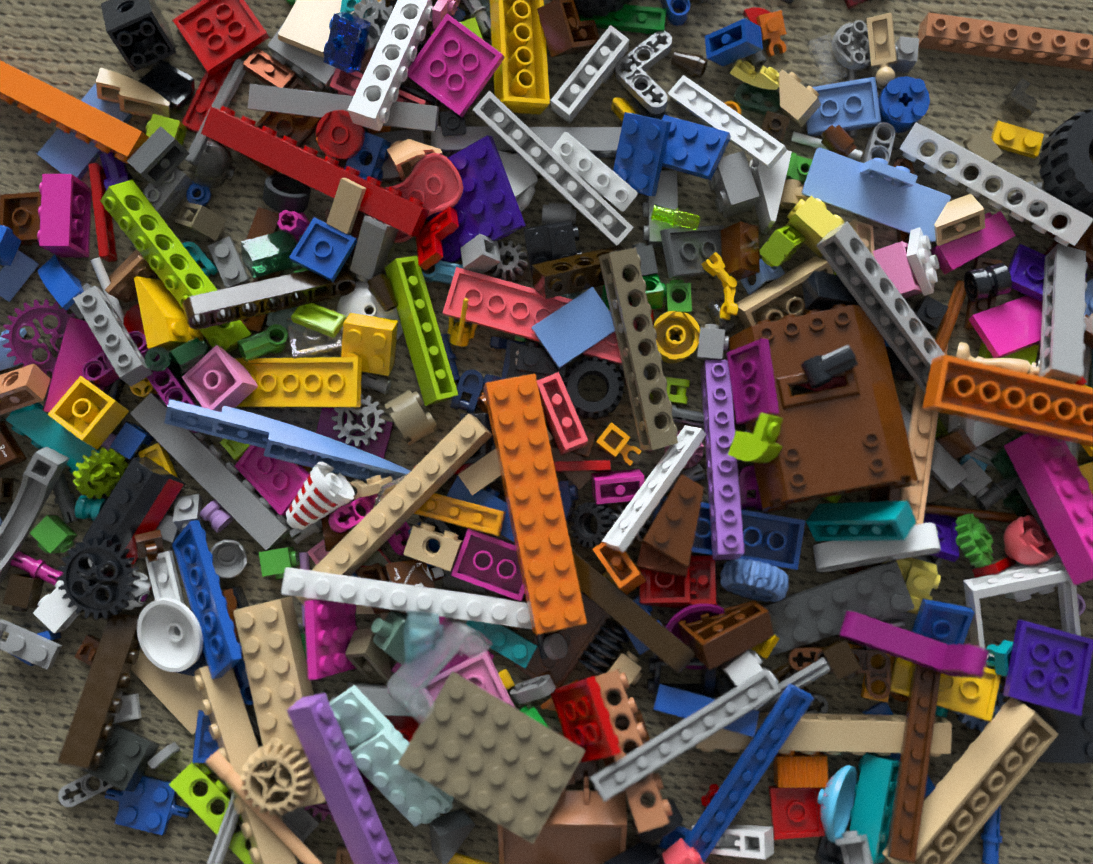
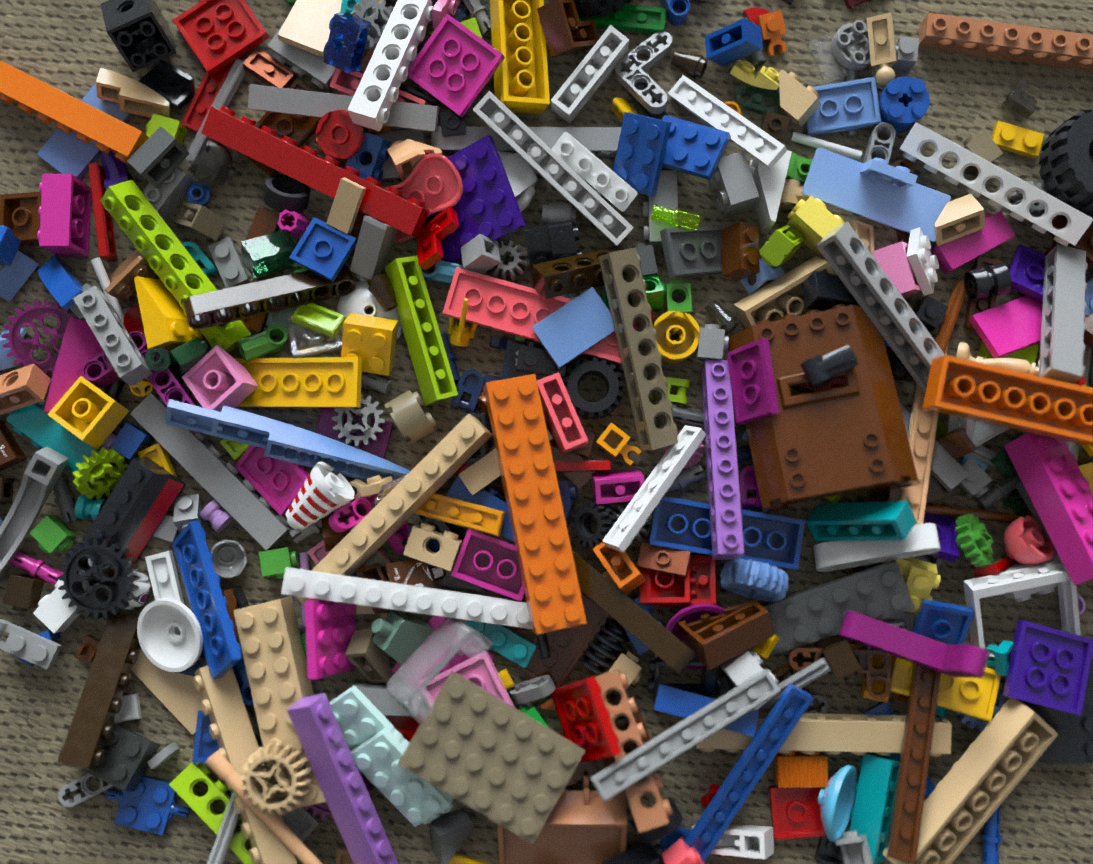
reddish brown tile [134,530,164,563] -> none
clear light blue slope [403,611,443,663] -> none
light grey tile [543,633,568,660] -> none
reddish brown wedge [641,475,704,568] -> none
yellow piece [701,252,738,320] -> none
lime brick [728,413,783,463] -> none
reddish brown brick [821,125,857,157] -> none

